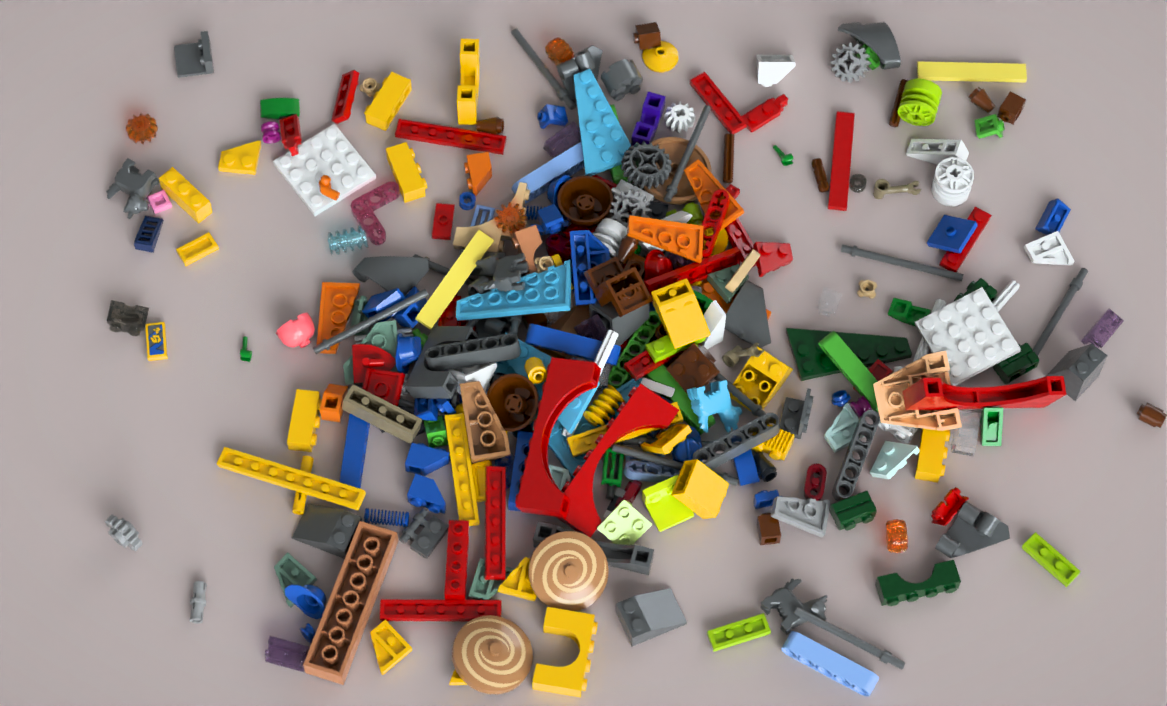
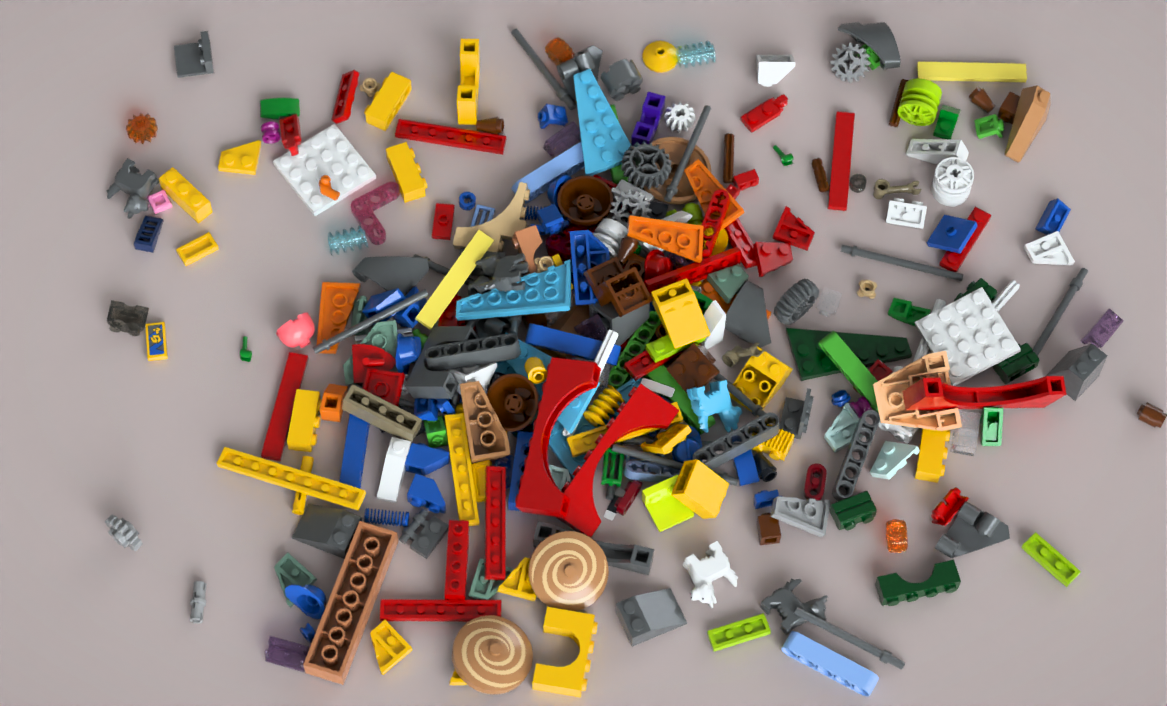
orange slope [464,152,492,196] -> none
clear orange gear [494,202,527,235] -> none
yellowish green hinge [597,500,652,545] -> none
reddish brown brick [633,22,661,50] -> none
red plate [690,72,747,134] -> none
tan beam [725,249,761,293] -> none
none -> red tile [261,352,309,461]
none -> white slope [377,437,411,503]
none -> clear light blue piece [676,41,716,68]
none -> white animal [683,541,738,609]
none -> red piece [733,169,759,190]
none -> red wing [773,206,815,251]
none -> dark grey gear [773,279,819,325]
none -> white bracket [886,198,927,229]
none -> green slope [933,104,961,139]
none -> wedge [1004,86,1051,163]

